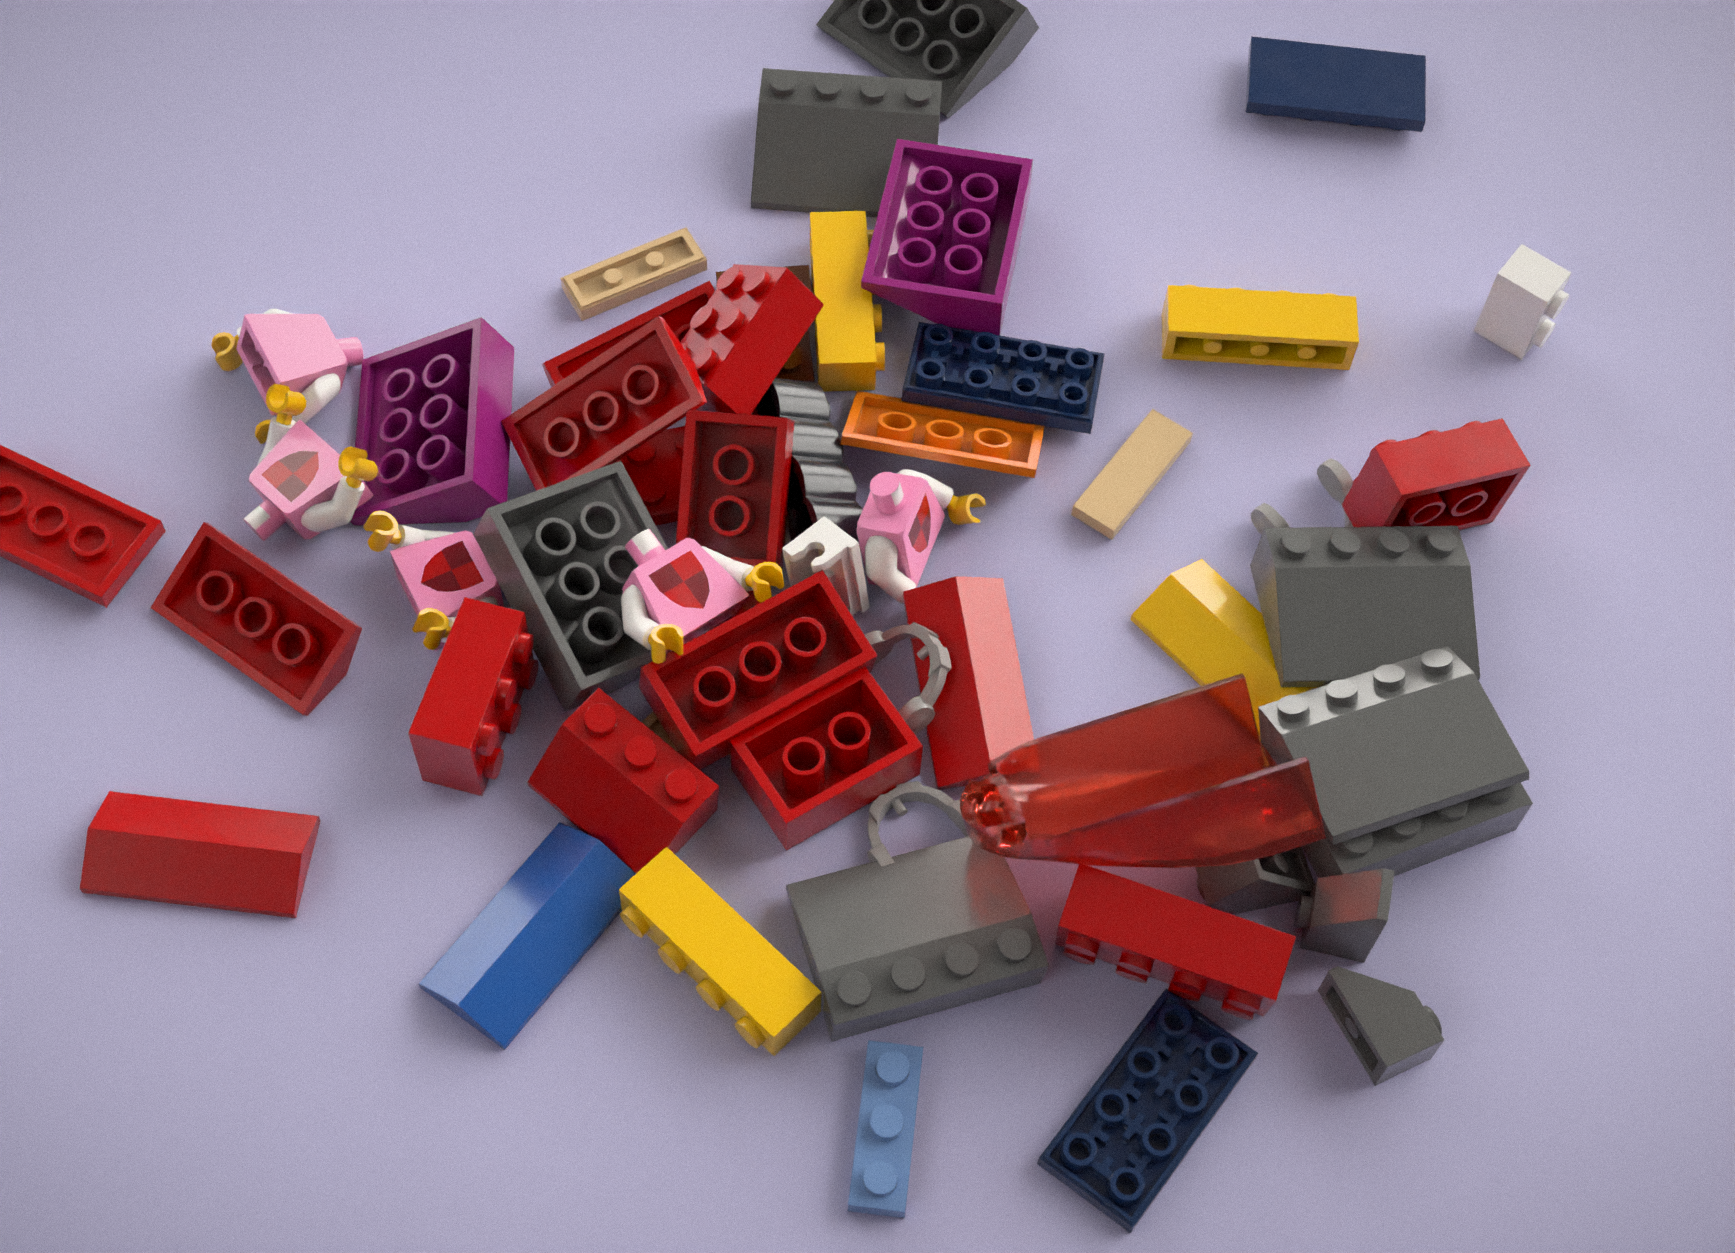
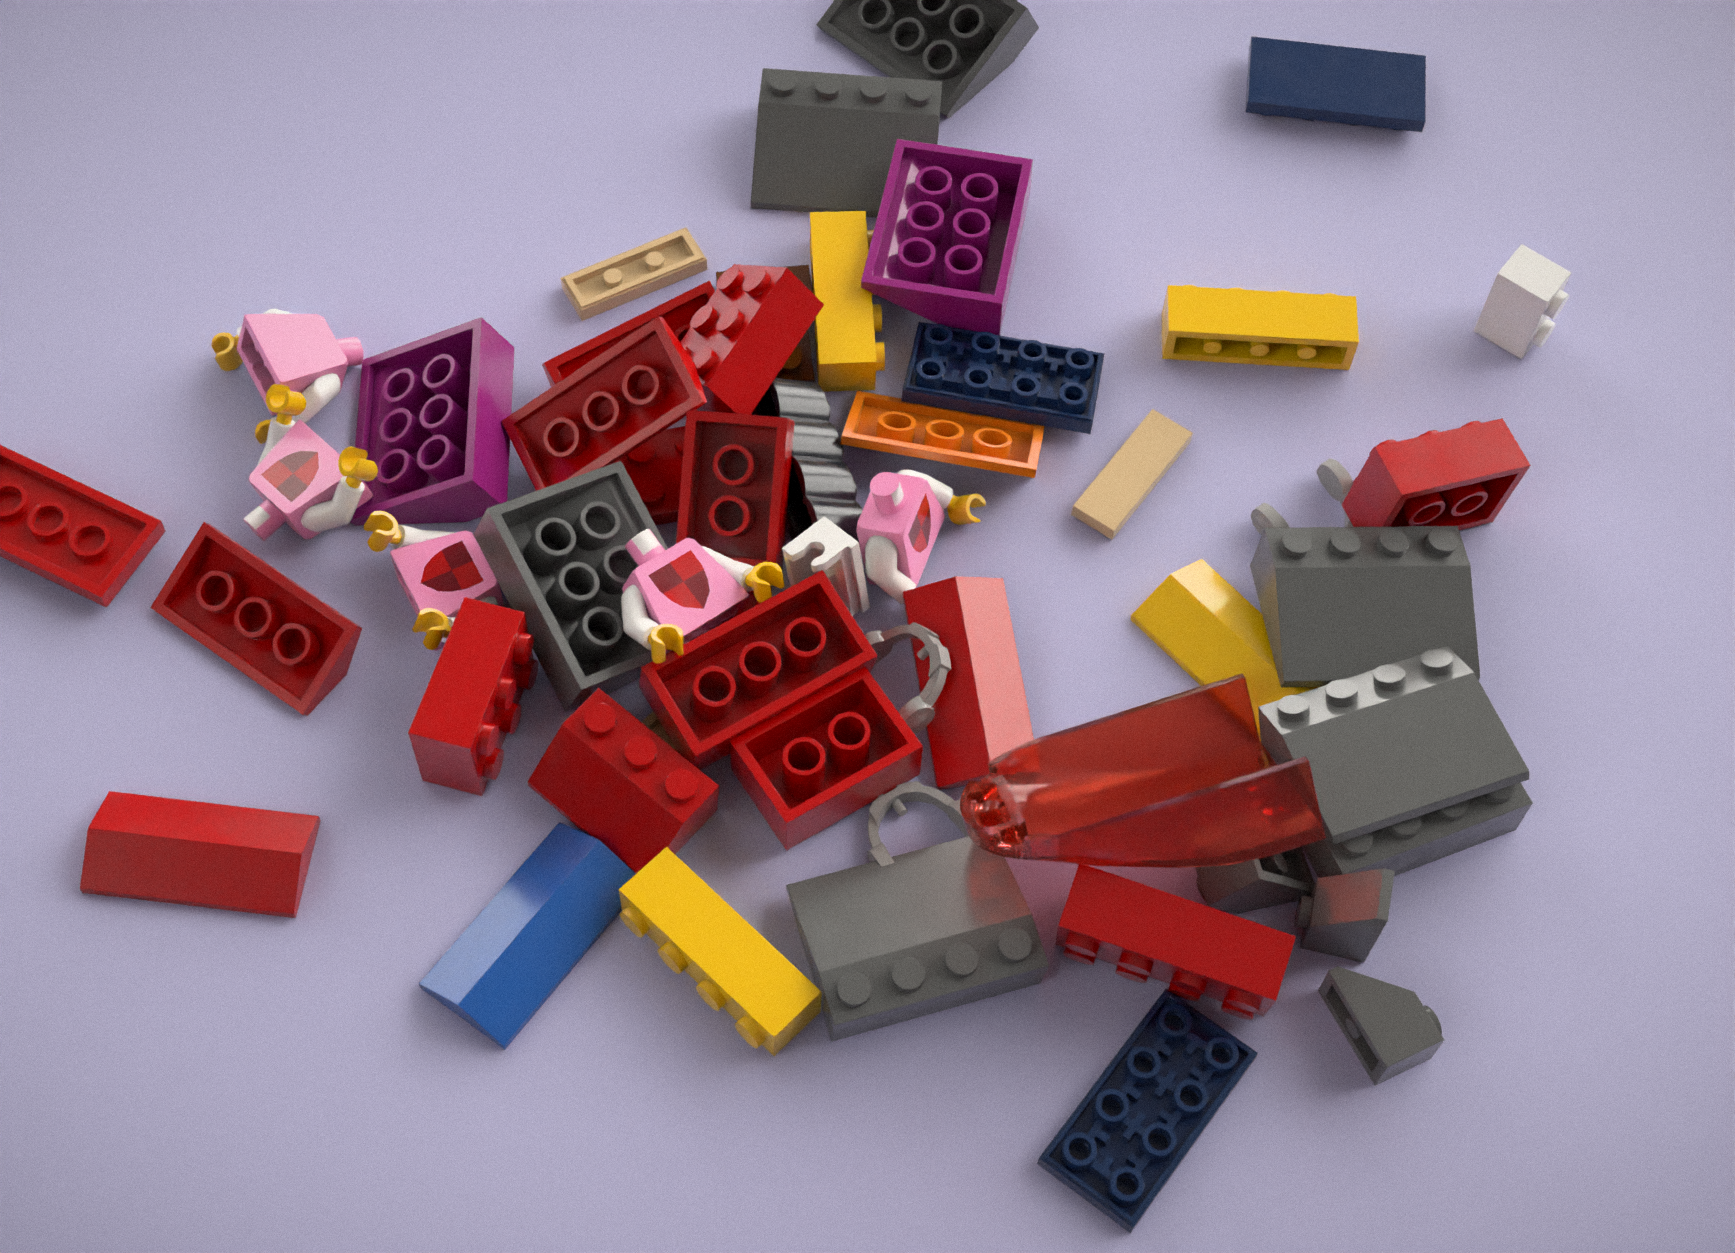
medium blue plate [847,1040,924,1218] -> none

